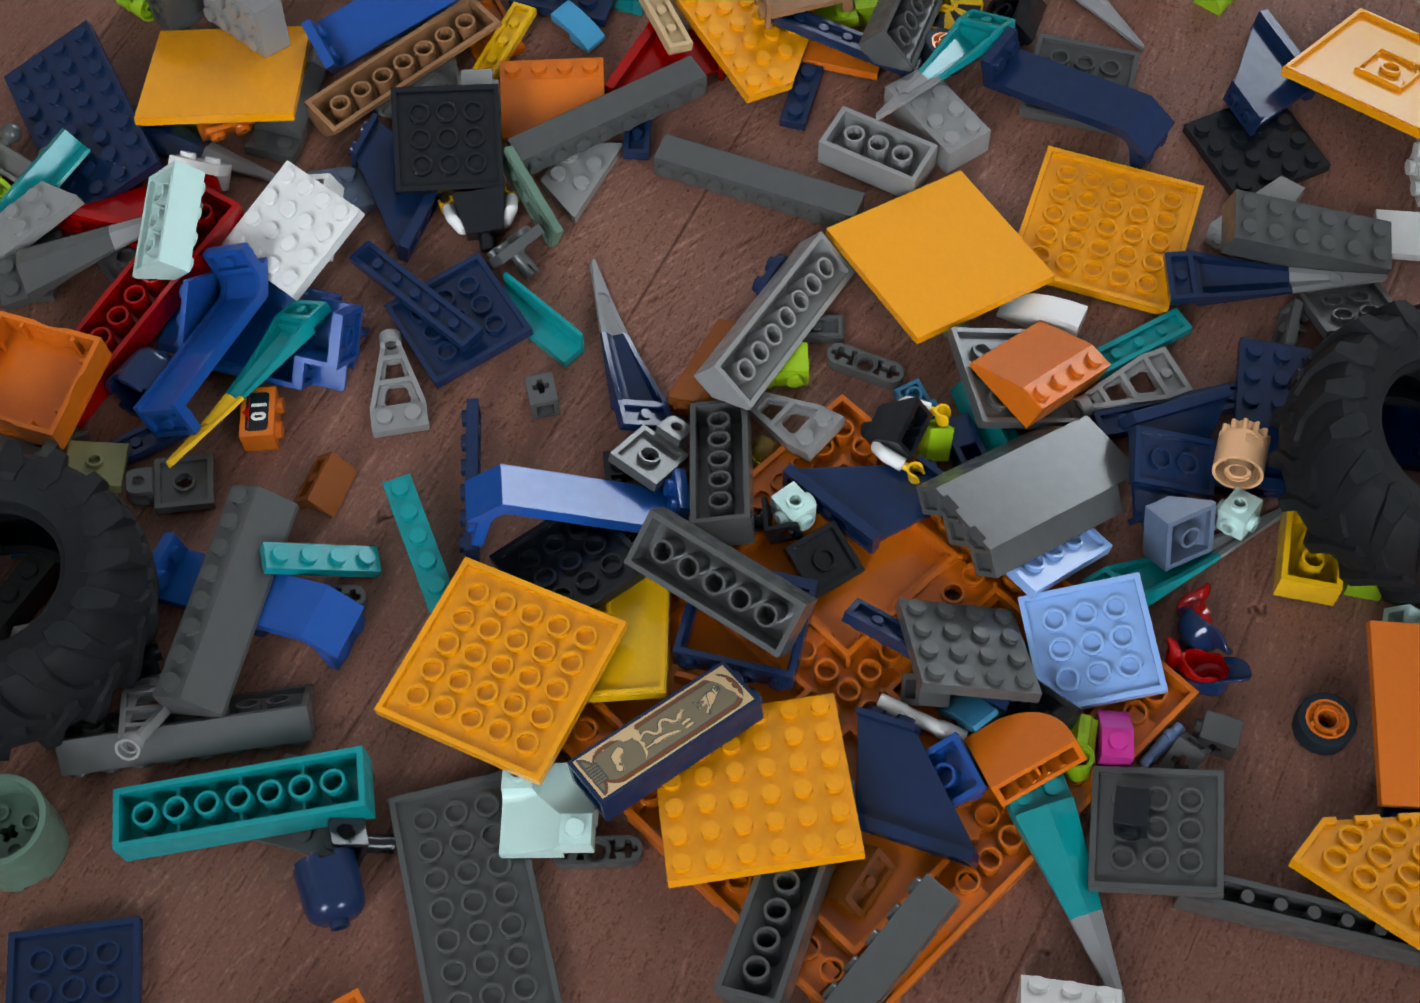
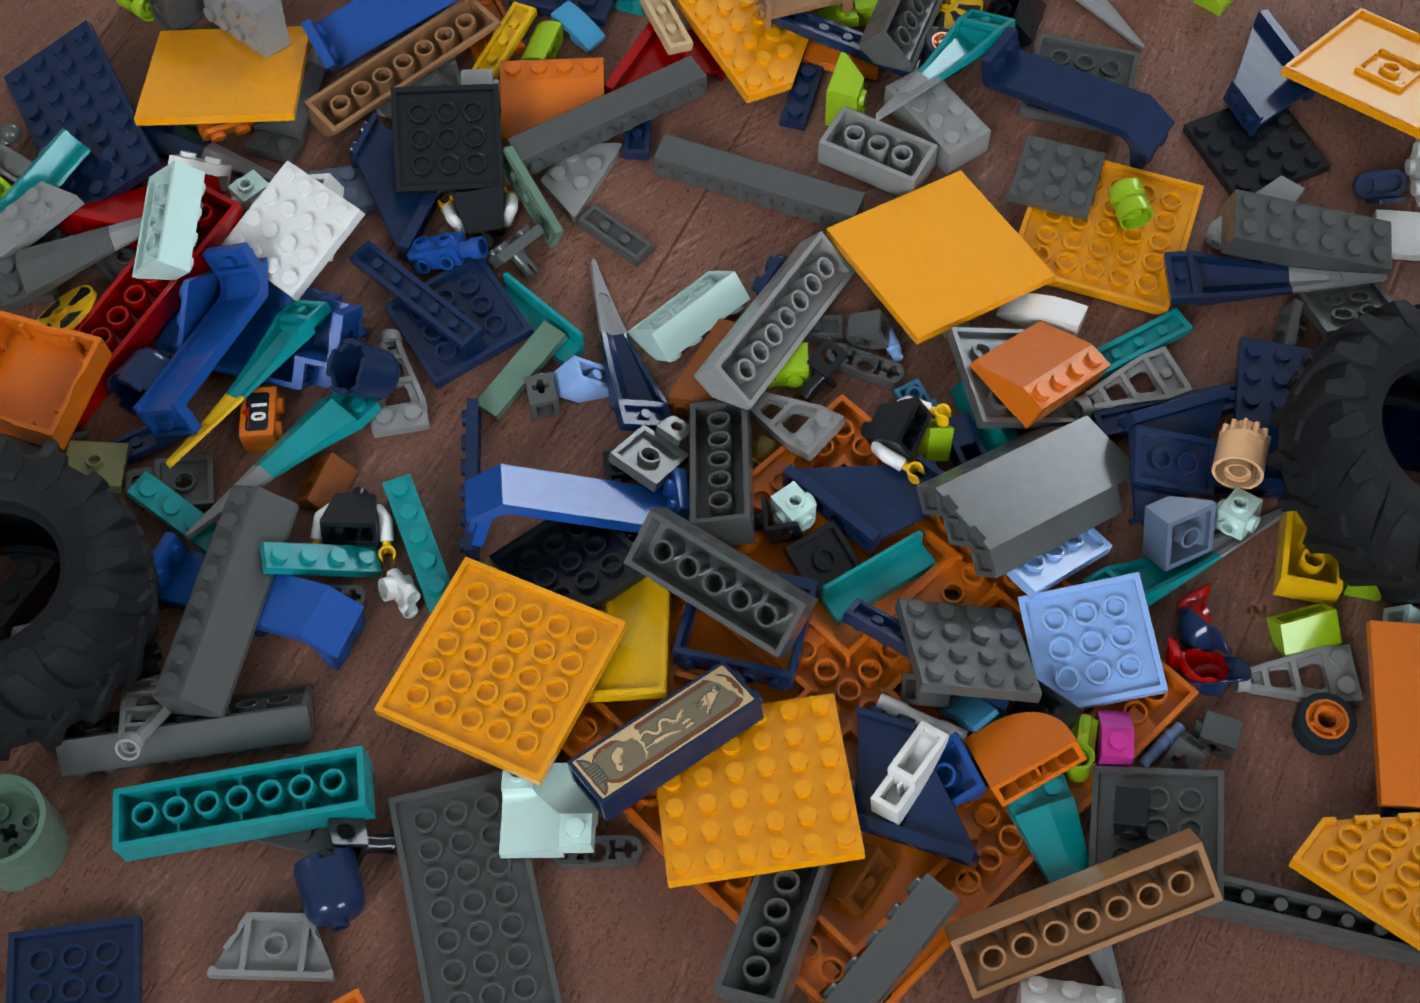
none -> yellow piece [36,285,97,330]
none -> teal plate [126,470,217,554]
none -> teal plate [184,391,381,540]
none -> light grey wing [207,912,336,982]
none -> light aqua brick [228,169,269,214]
none -> black torso [310,487,397,565]
none -> dark blue cylinder [326,338,400,401]
none -> white plate [378,568,421,619]
none -> blue brick [407,231,488,274]
none -> sand green tile [478,320,567,421]
none -> lime brick [520,20,563,60]
none -> light blue slope [552,355,609,403]
none -> dark grey tile [576,204,655,267]
none -> light aqua slope [628,271,750,362]
none -> black bracket [796,338,848,402]
none -> teal panel [821,530,936,626]
none -> lime slope [825,52,867,126]
none -> dark grey brick [845,309,890,351]
none -> white slope [870,720,949,826]
none -> light blue animal [886,317,903,362]
none -> medium nougat slope [943,828,1223,1000]
none -> dark grey plate [1008,134,1106,221]
none -> lime wheel [1108,177,1154,230]
none -> light grey plate [1232,644,1363,706]
none -> lime brick [1267,602,1342,657]
none -> dark blue bracket [1352,169,1407,204]

